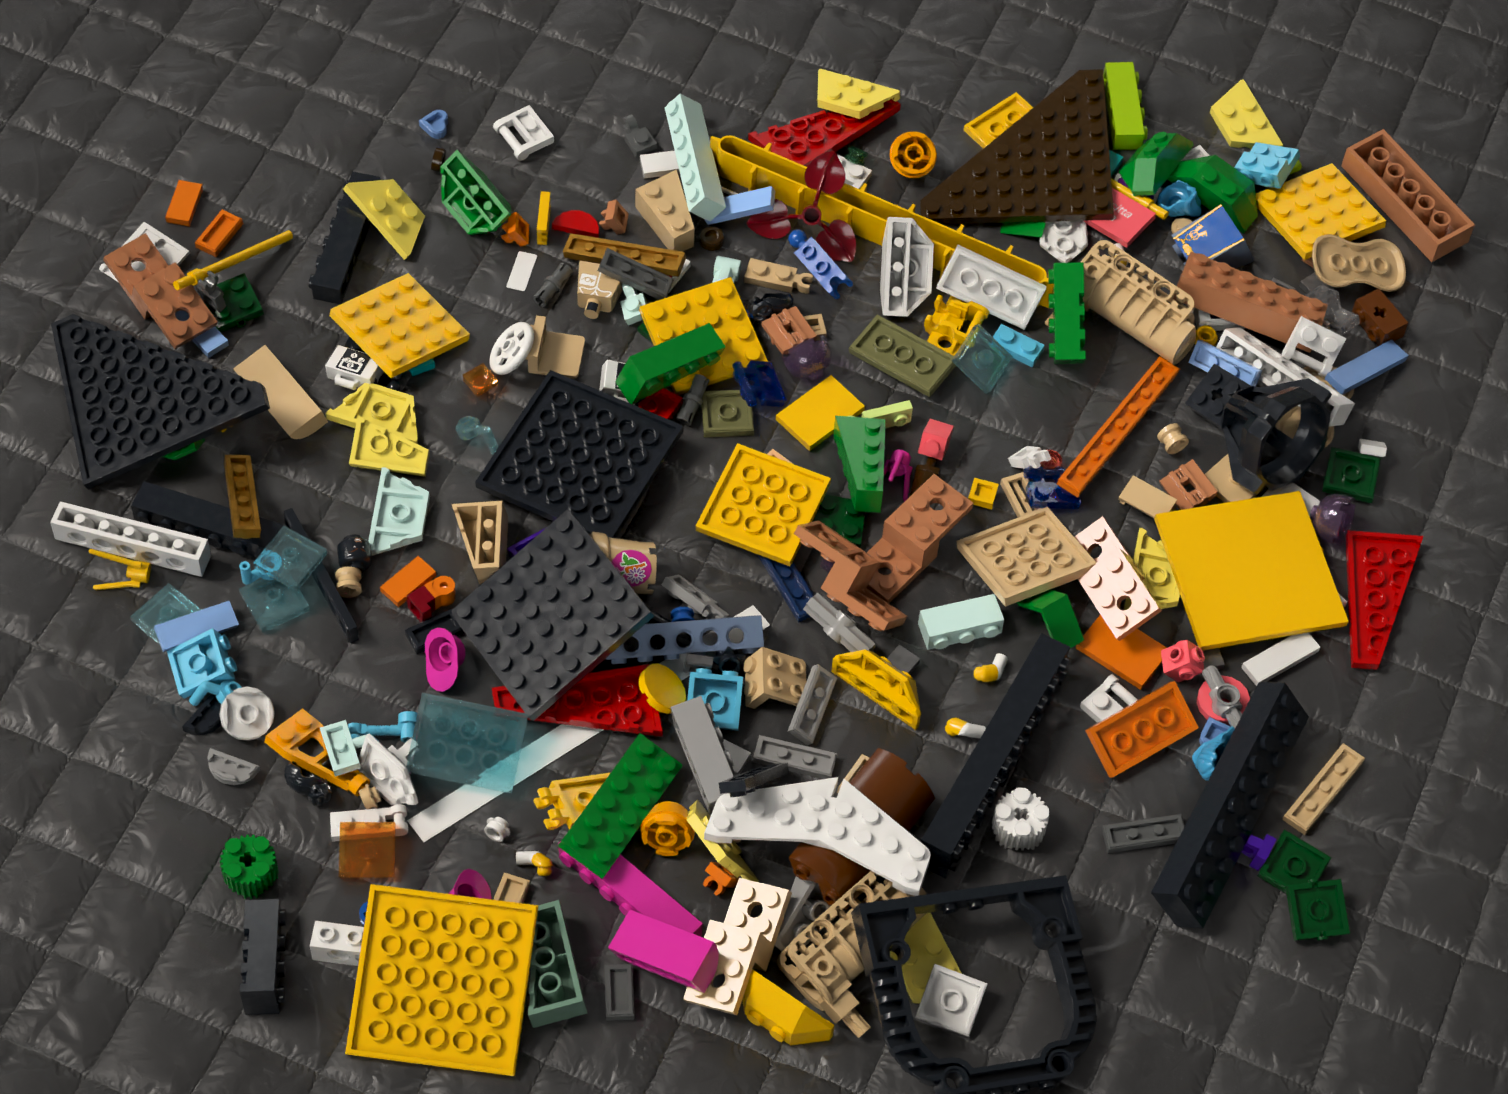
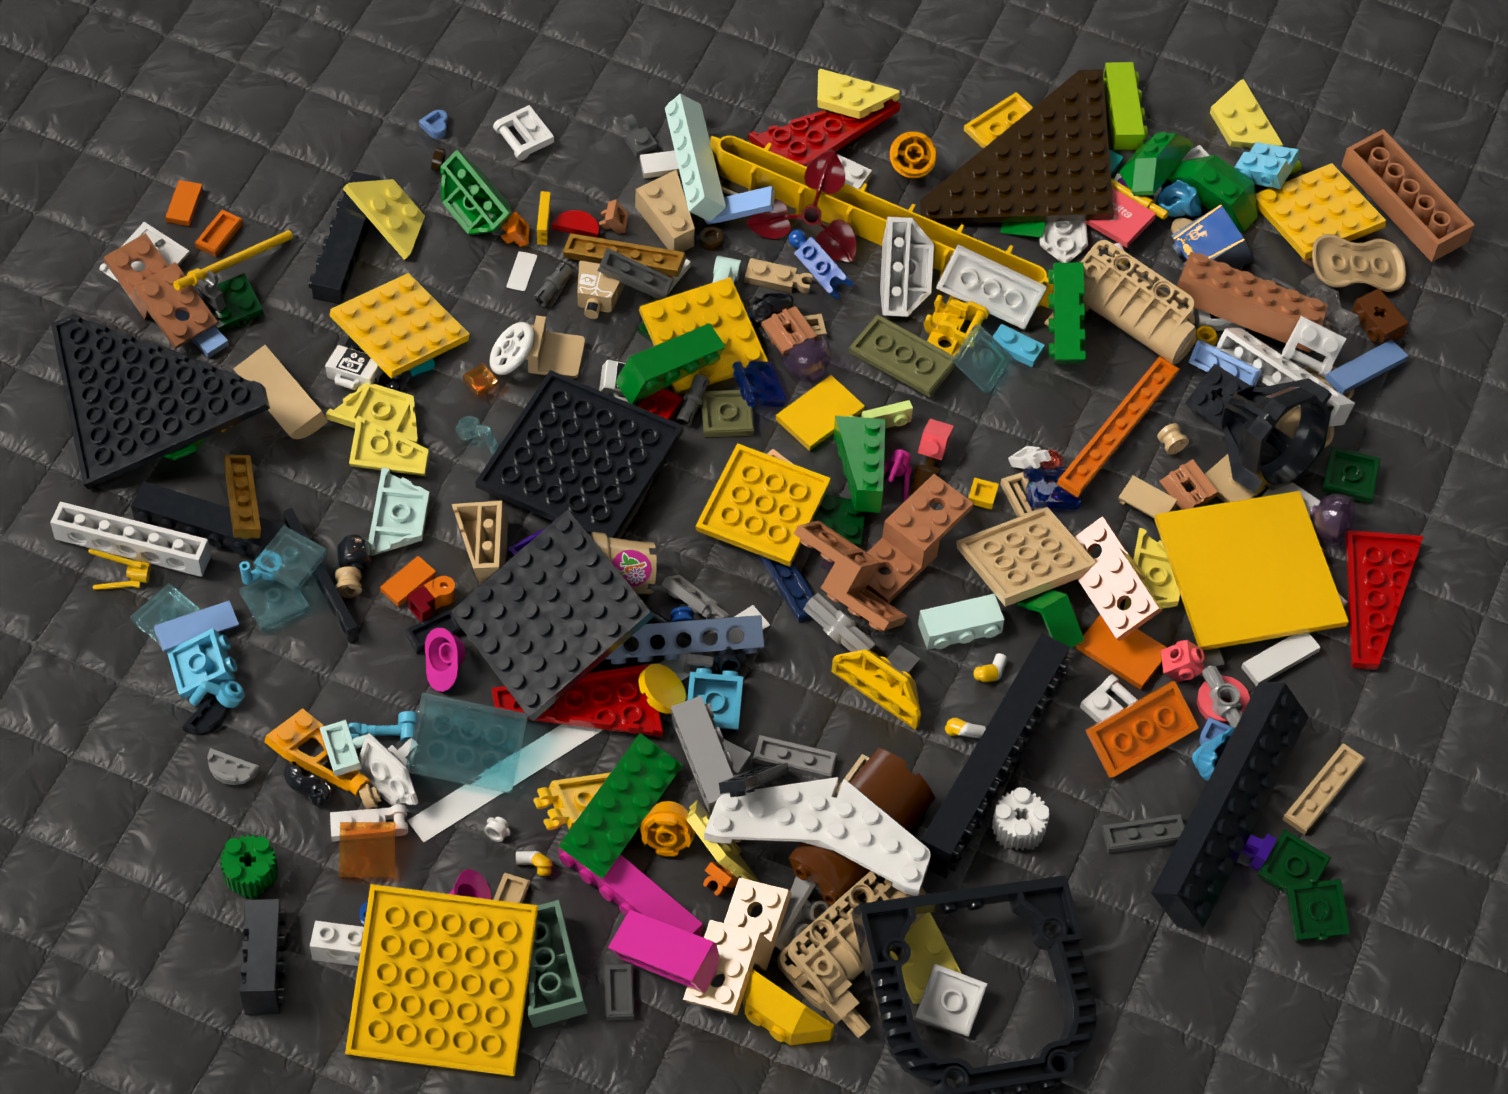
white tile [219,687,275,741] -> none
light aqua plate [620,283,647,326] -> none
tan bracket [743,647,807,709] -> none
light grey tile [787,664,837,745] -> none
clear green bush [844,146,868,166] -> none
white tile [1358,439,1387,457] -> none

